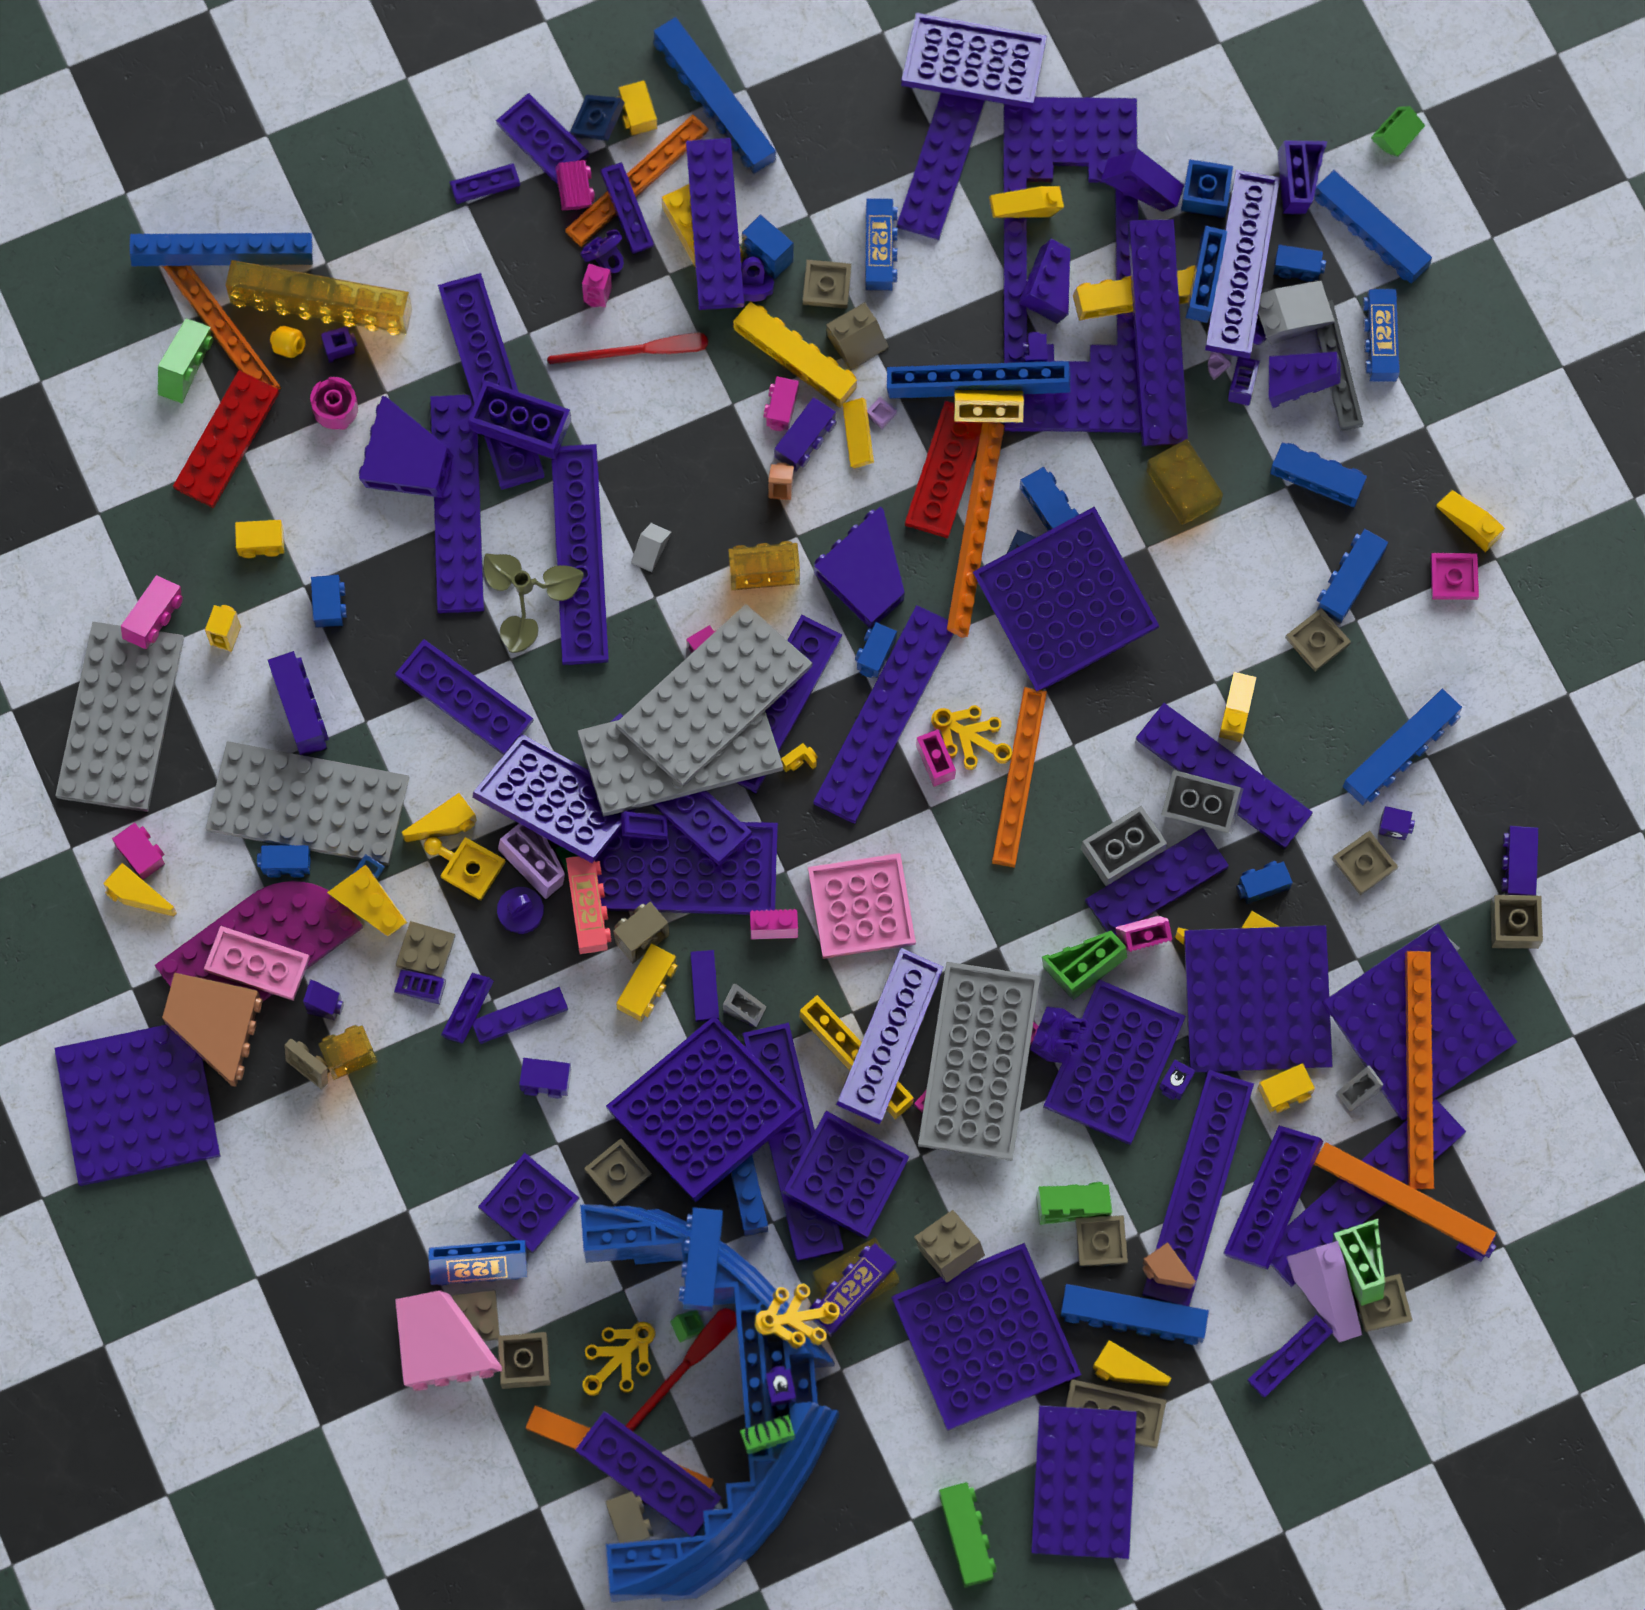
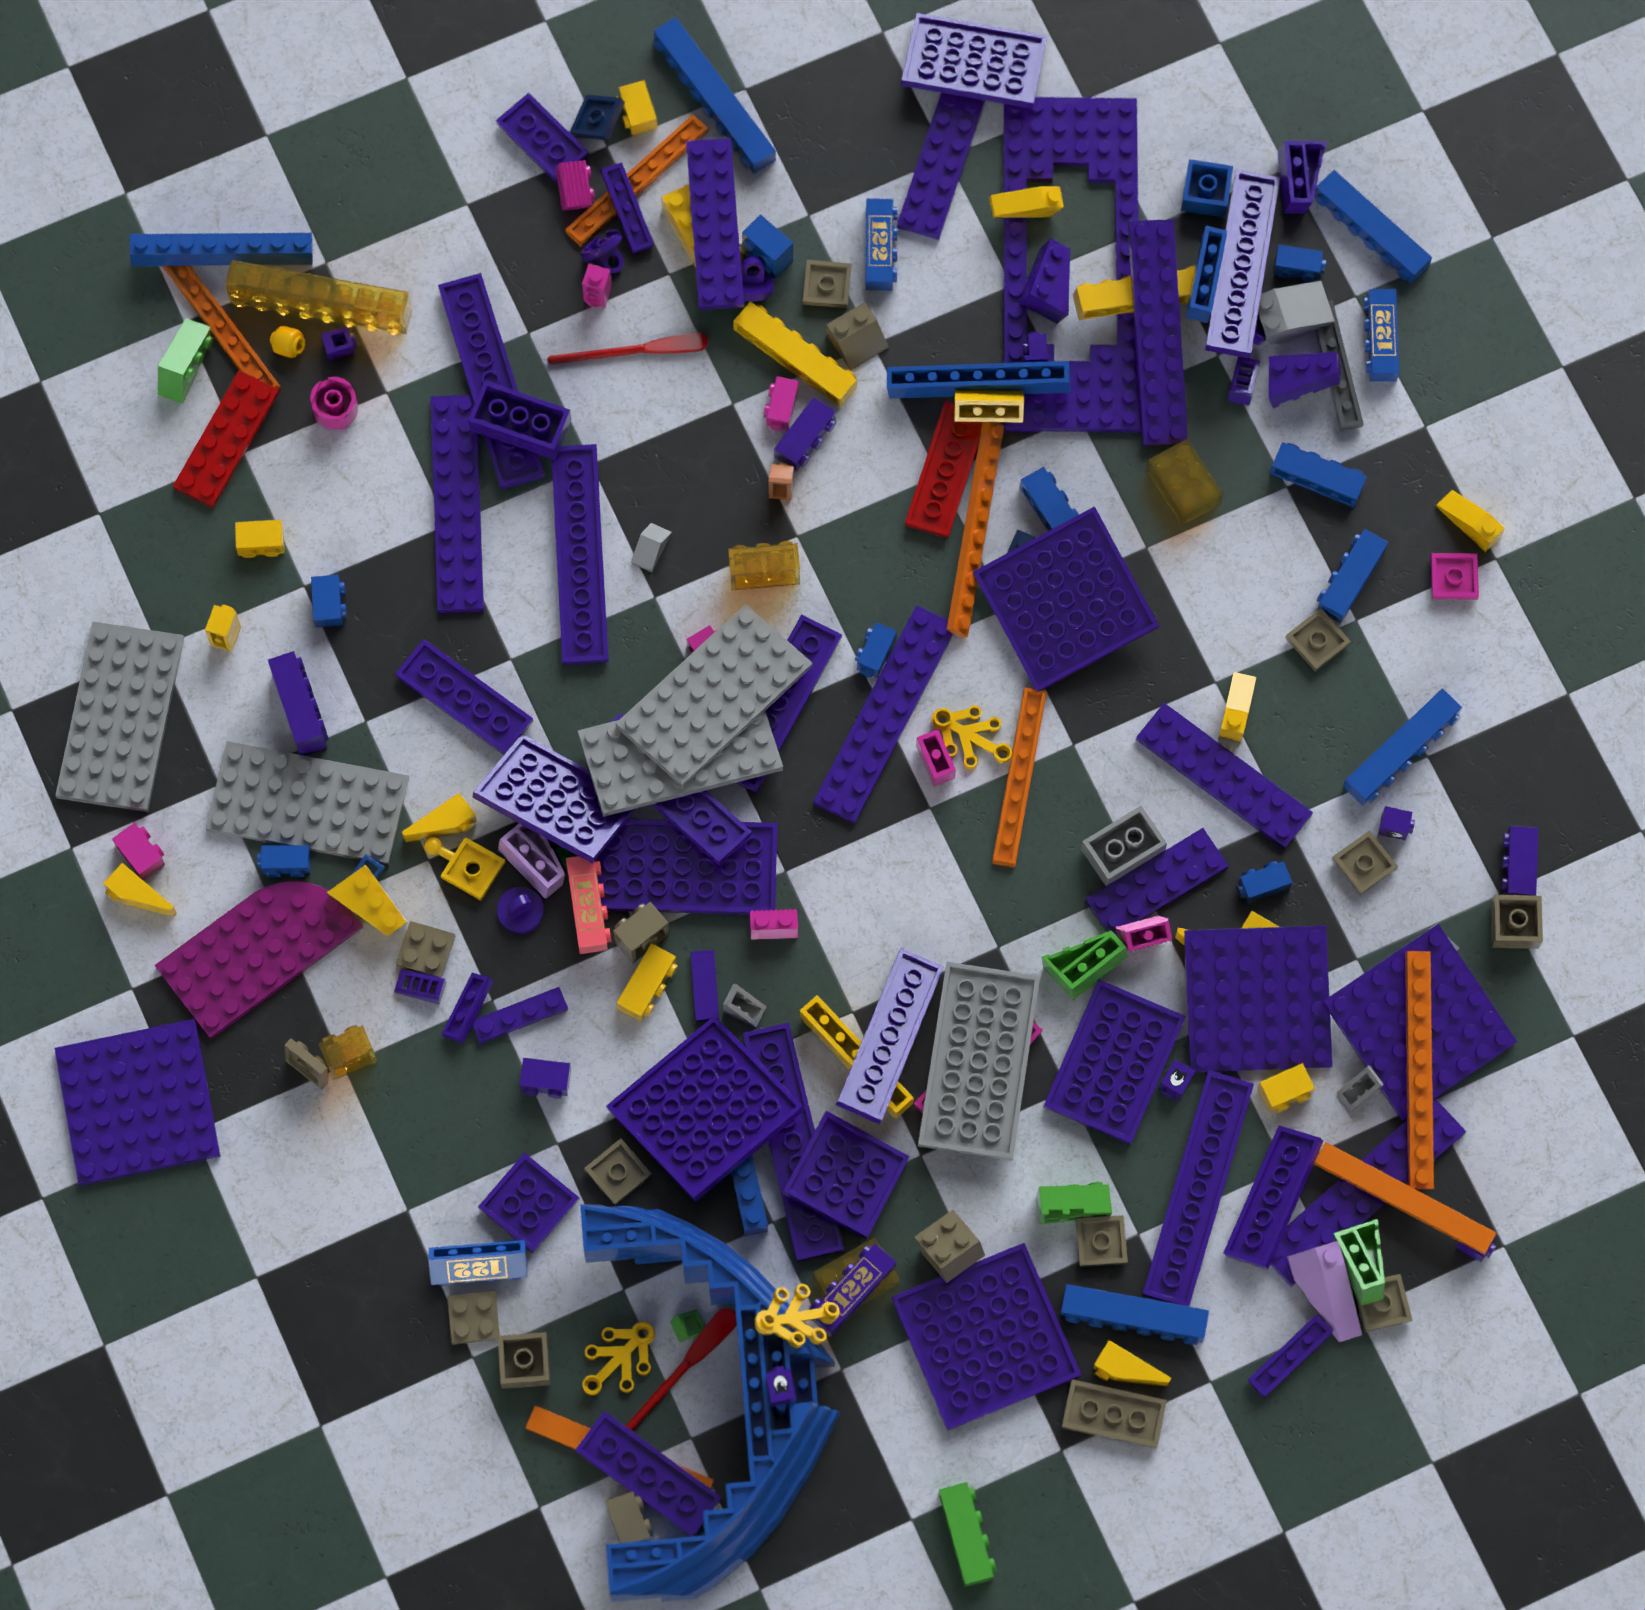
brick [121,575,183,650] -> none
nougat slope [162,973,262,1086] -> none
bright pink plate [204,926,310,1001] -> none
dark purple slope [303,979,344,1021] -> none
dark purple slope [359,396,453,498] -> none
bright pink slope [396,1291,502,1391] -> none
dark purple tile [450,163,521,204] -> none
olive plant [483,553,584,653] -> none
dark purple tile [621,811,668,840] -> none
blue brick [679,1208,723,1312] -> none
bright green brick [740,1415,795,1454] -> none
yellow bracket [781,743,818,772] -> none
bright pink plate [808,853,916,959] -> none
dark purple slope [814,506,905,629] -> none
yellow tile [842,397,874,469] -> none
lavender tile [867,397,897,429] -> none
dark purple brick [1030,1007,1089,1063] -> none
dark purple plate [1031,1405,1137,1559] -> none
dark purple wedge [1101,148,1184,212] -> none
nougat slope [1142,1243,1196,1289] -> none
light grey brick [1161,770,1243,834] -> none
lavender tile [1208,352,1231,380] -> none
bright green brick [1371,106,1425,157] -> none

